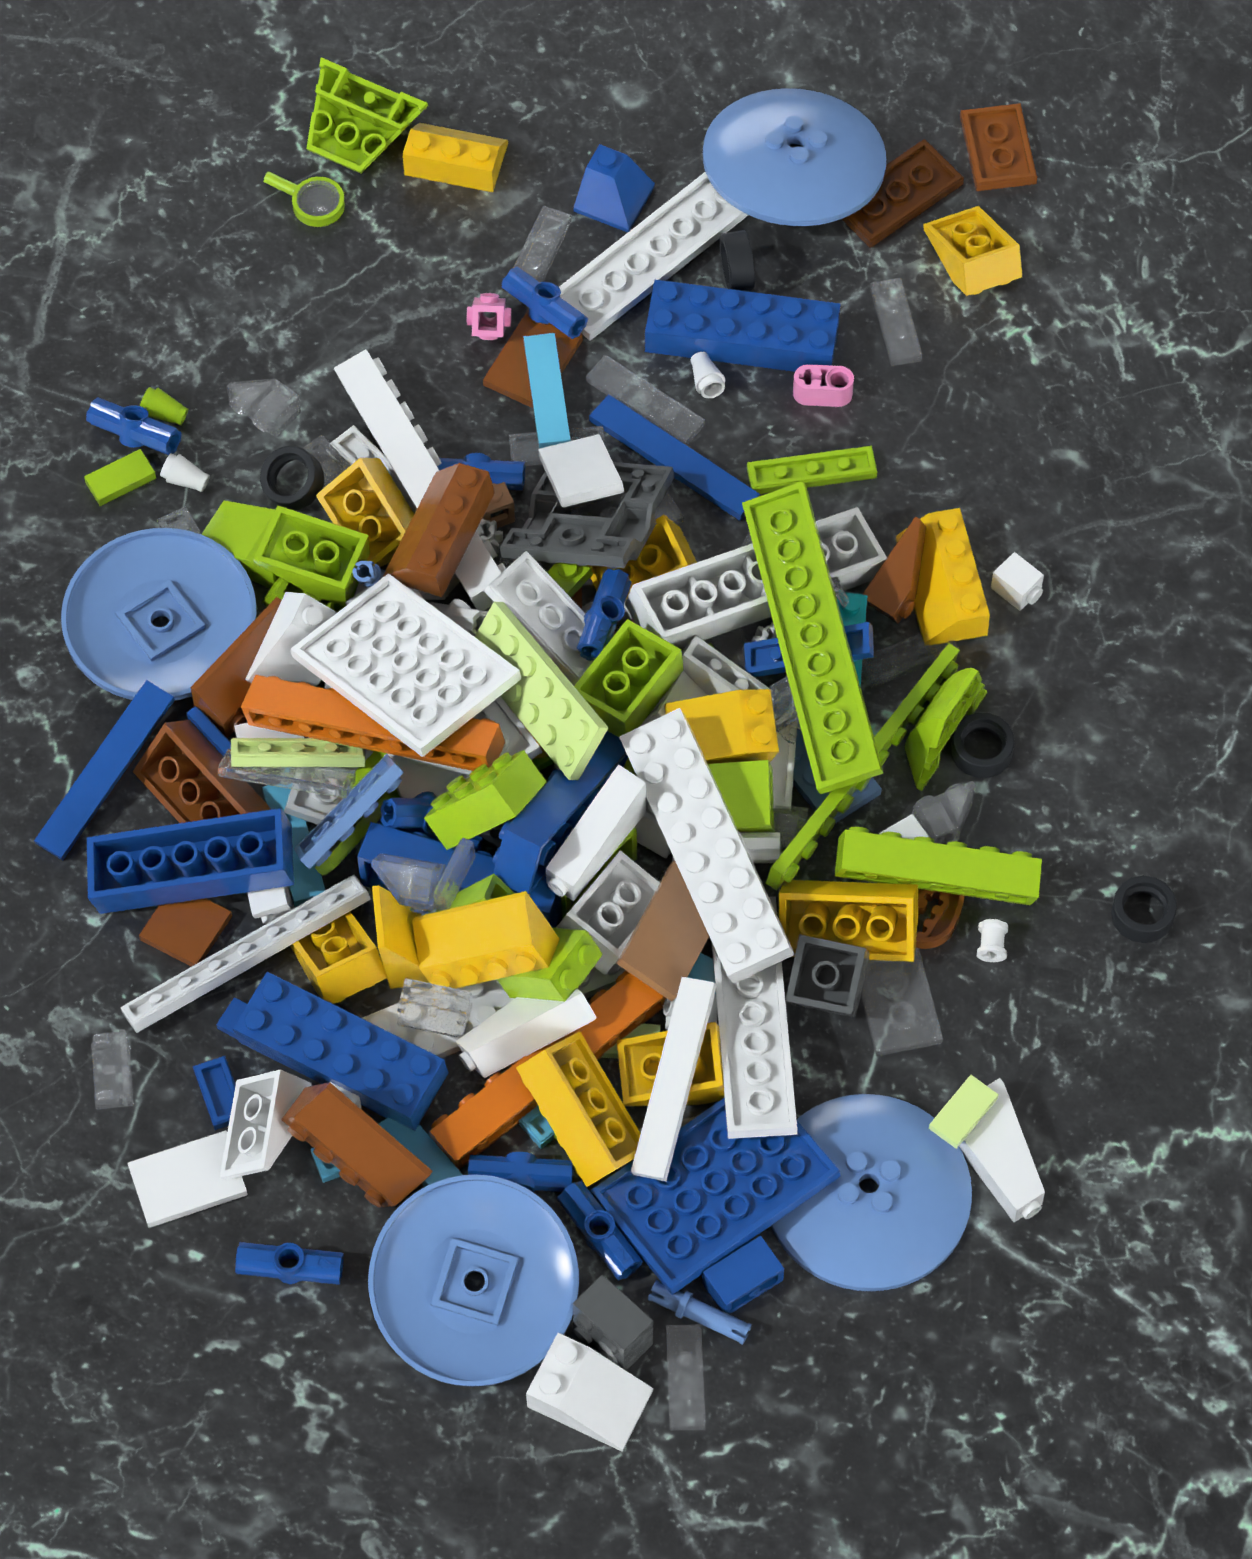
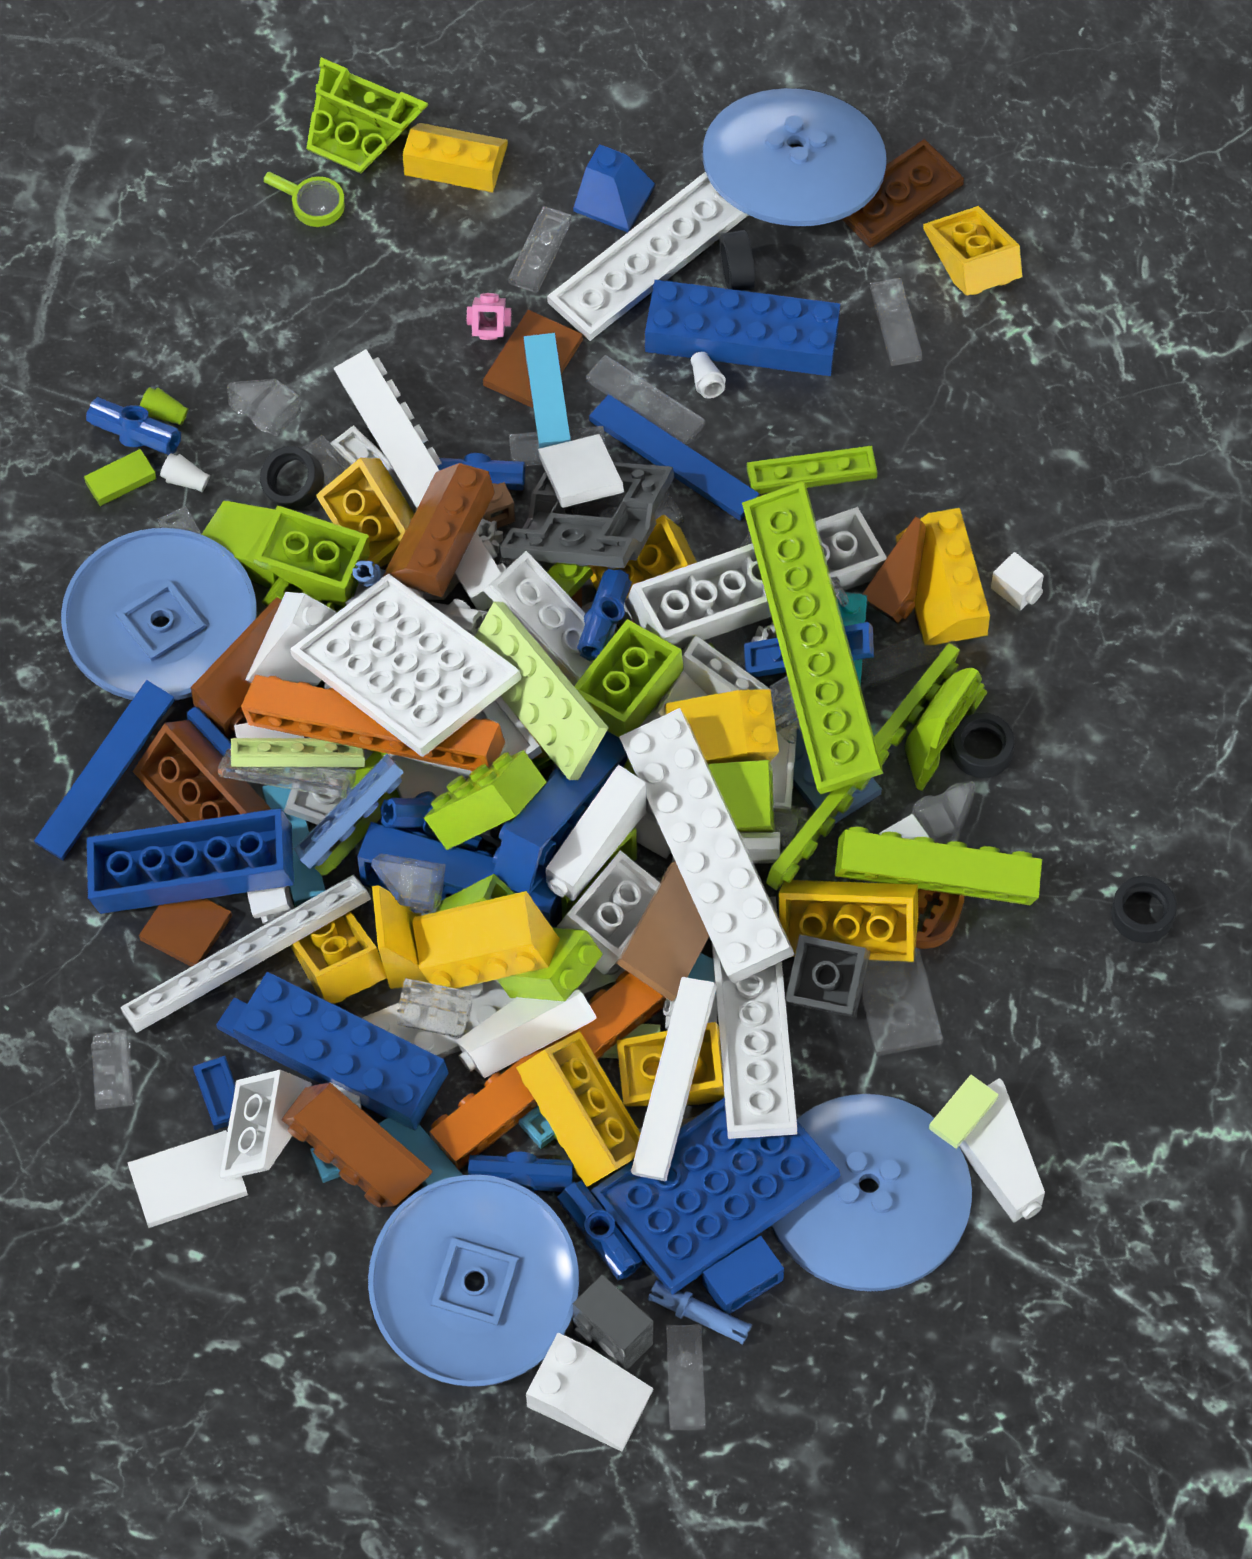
blue piece [235,1242,344,1285] -> none
clear tile [434,838,476,911] -> none
blue piece [502,266,588,339] -> none
bright pink beam [793,365,854,407] -> none
dark orange tile [960,103,1037,191] -> none
white bush [977,919,1008,962] -> none

